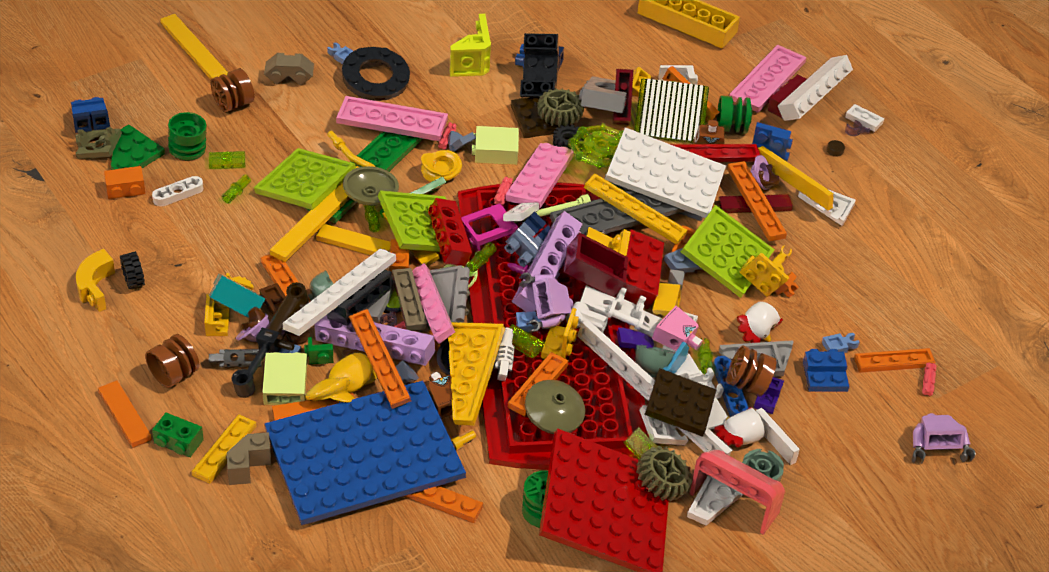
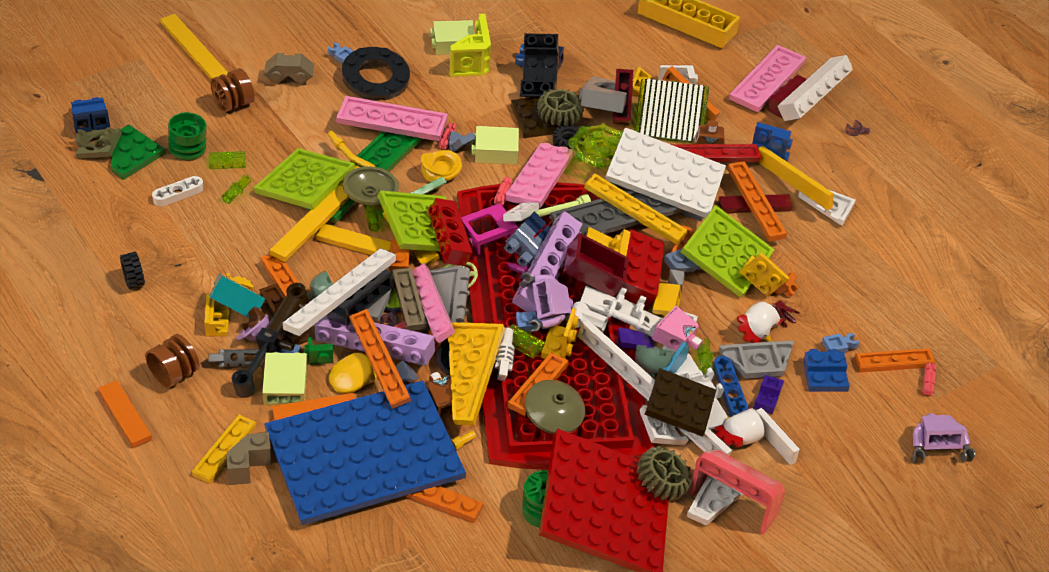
yellow arch [76,249,115,312] -> none
orange brick [104,166,145,199] -> none
green brick [152,412,204,458] -> none
yellow piece [305,377,355,402] -> none
clear neon green axle [467,242,496,272] -> none
clear neon green plate [623,427,658,459] -> none
green wheel [717,95,752,134] -> none
dark orange wheel [726,345,777,397] -> none
sand green cylinder [742,449,784,482] -> none
piece [750,155,780,190] -> none
yellow arm [772,245,792,272] -> none
dark brown tile [827,140,845,156] -> none
white plate [845,104,884,132] -> none
none -> yellowish green brick [430,20,475,55]
none -> dark red piece [773,300,800,328]

